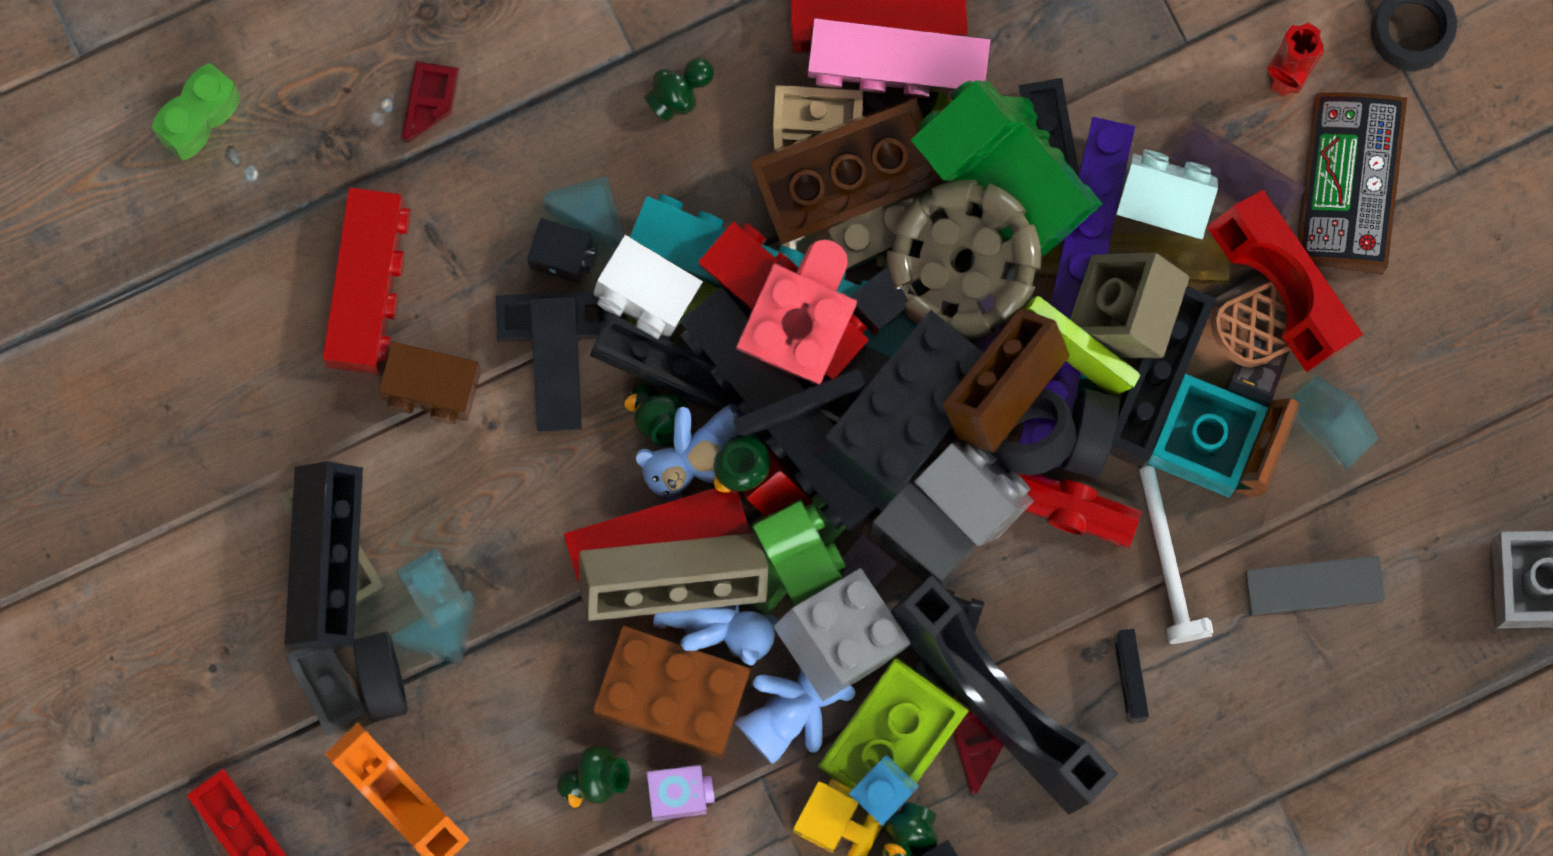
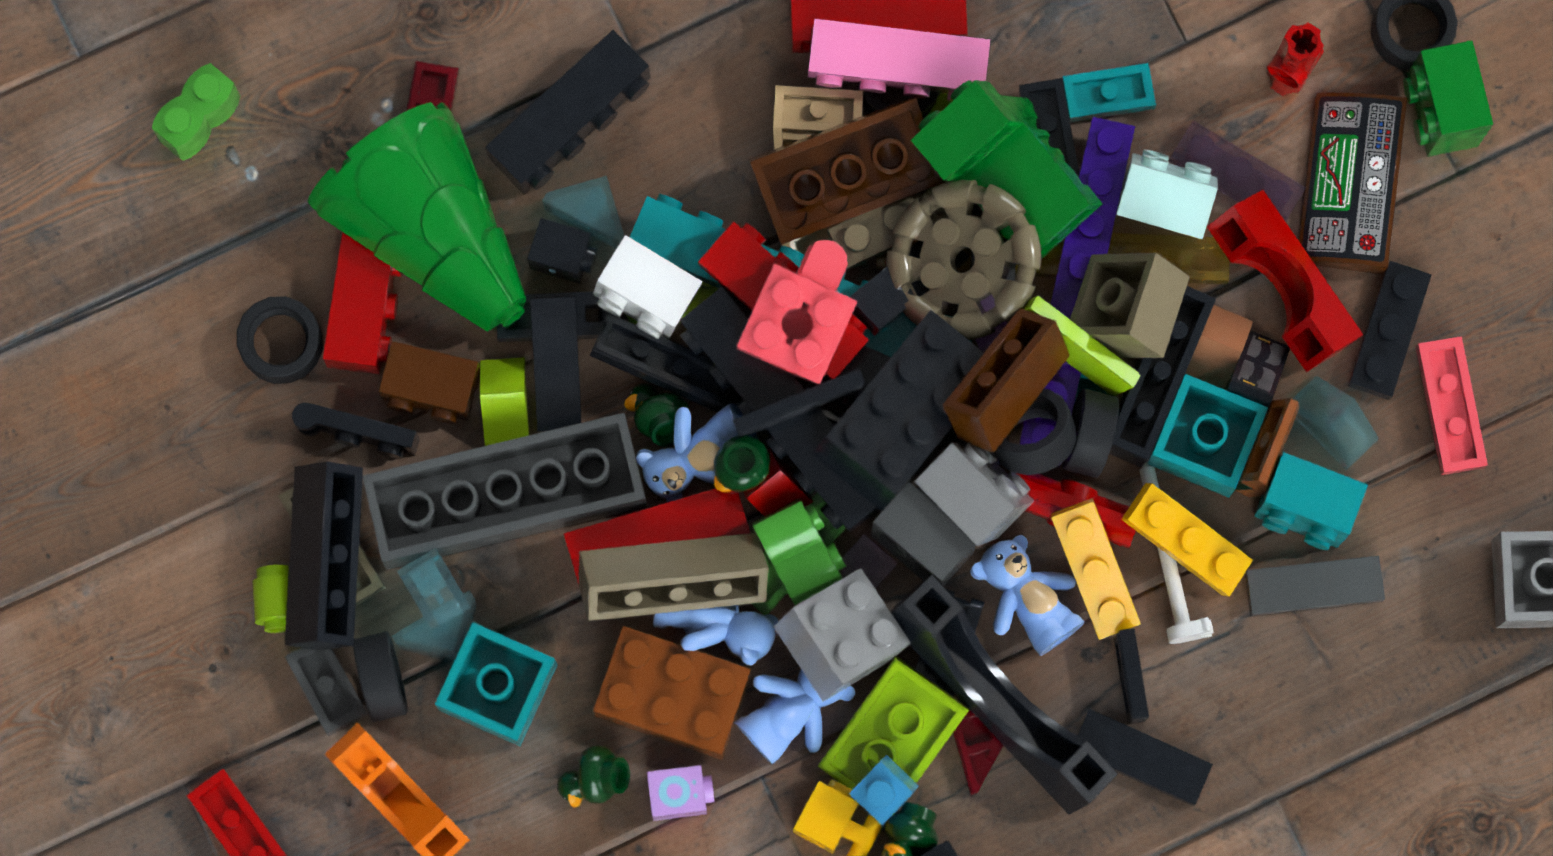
dark green animal [644,58,714,122] -> none
nougat window [1211,281,1291,368] -> none
none -> black tyre [237,296,323,384]
none -> lime brick [252,565,289,633]
none -> black plate [292,402,420,459]
none -> green cone [307,102,526,332]
none -> dark grey brick [363,413,647,570]
none -> teal brick [435,622,558,747]
none -> lime slope [480,358,529,446]
none -> black brick [485,30,651,194]
none -> light blue piece [970,535,1085,656]
none -> yellow plate [1051,498,1141,640]
none -> teal plate [1062,63,1156,122]
none -> black tile [1077,709,1213,807]
none -> yellow plate [1121,483,1253,597]
none -> teal brick [1254,452,1368,550]
none -> black plate [1348,261,1432,400]
none -> green brick [1403,40,1493,157]
none -> coral plate [1416,336,1488,475]

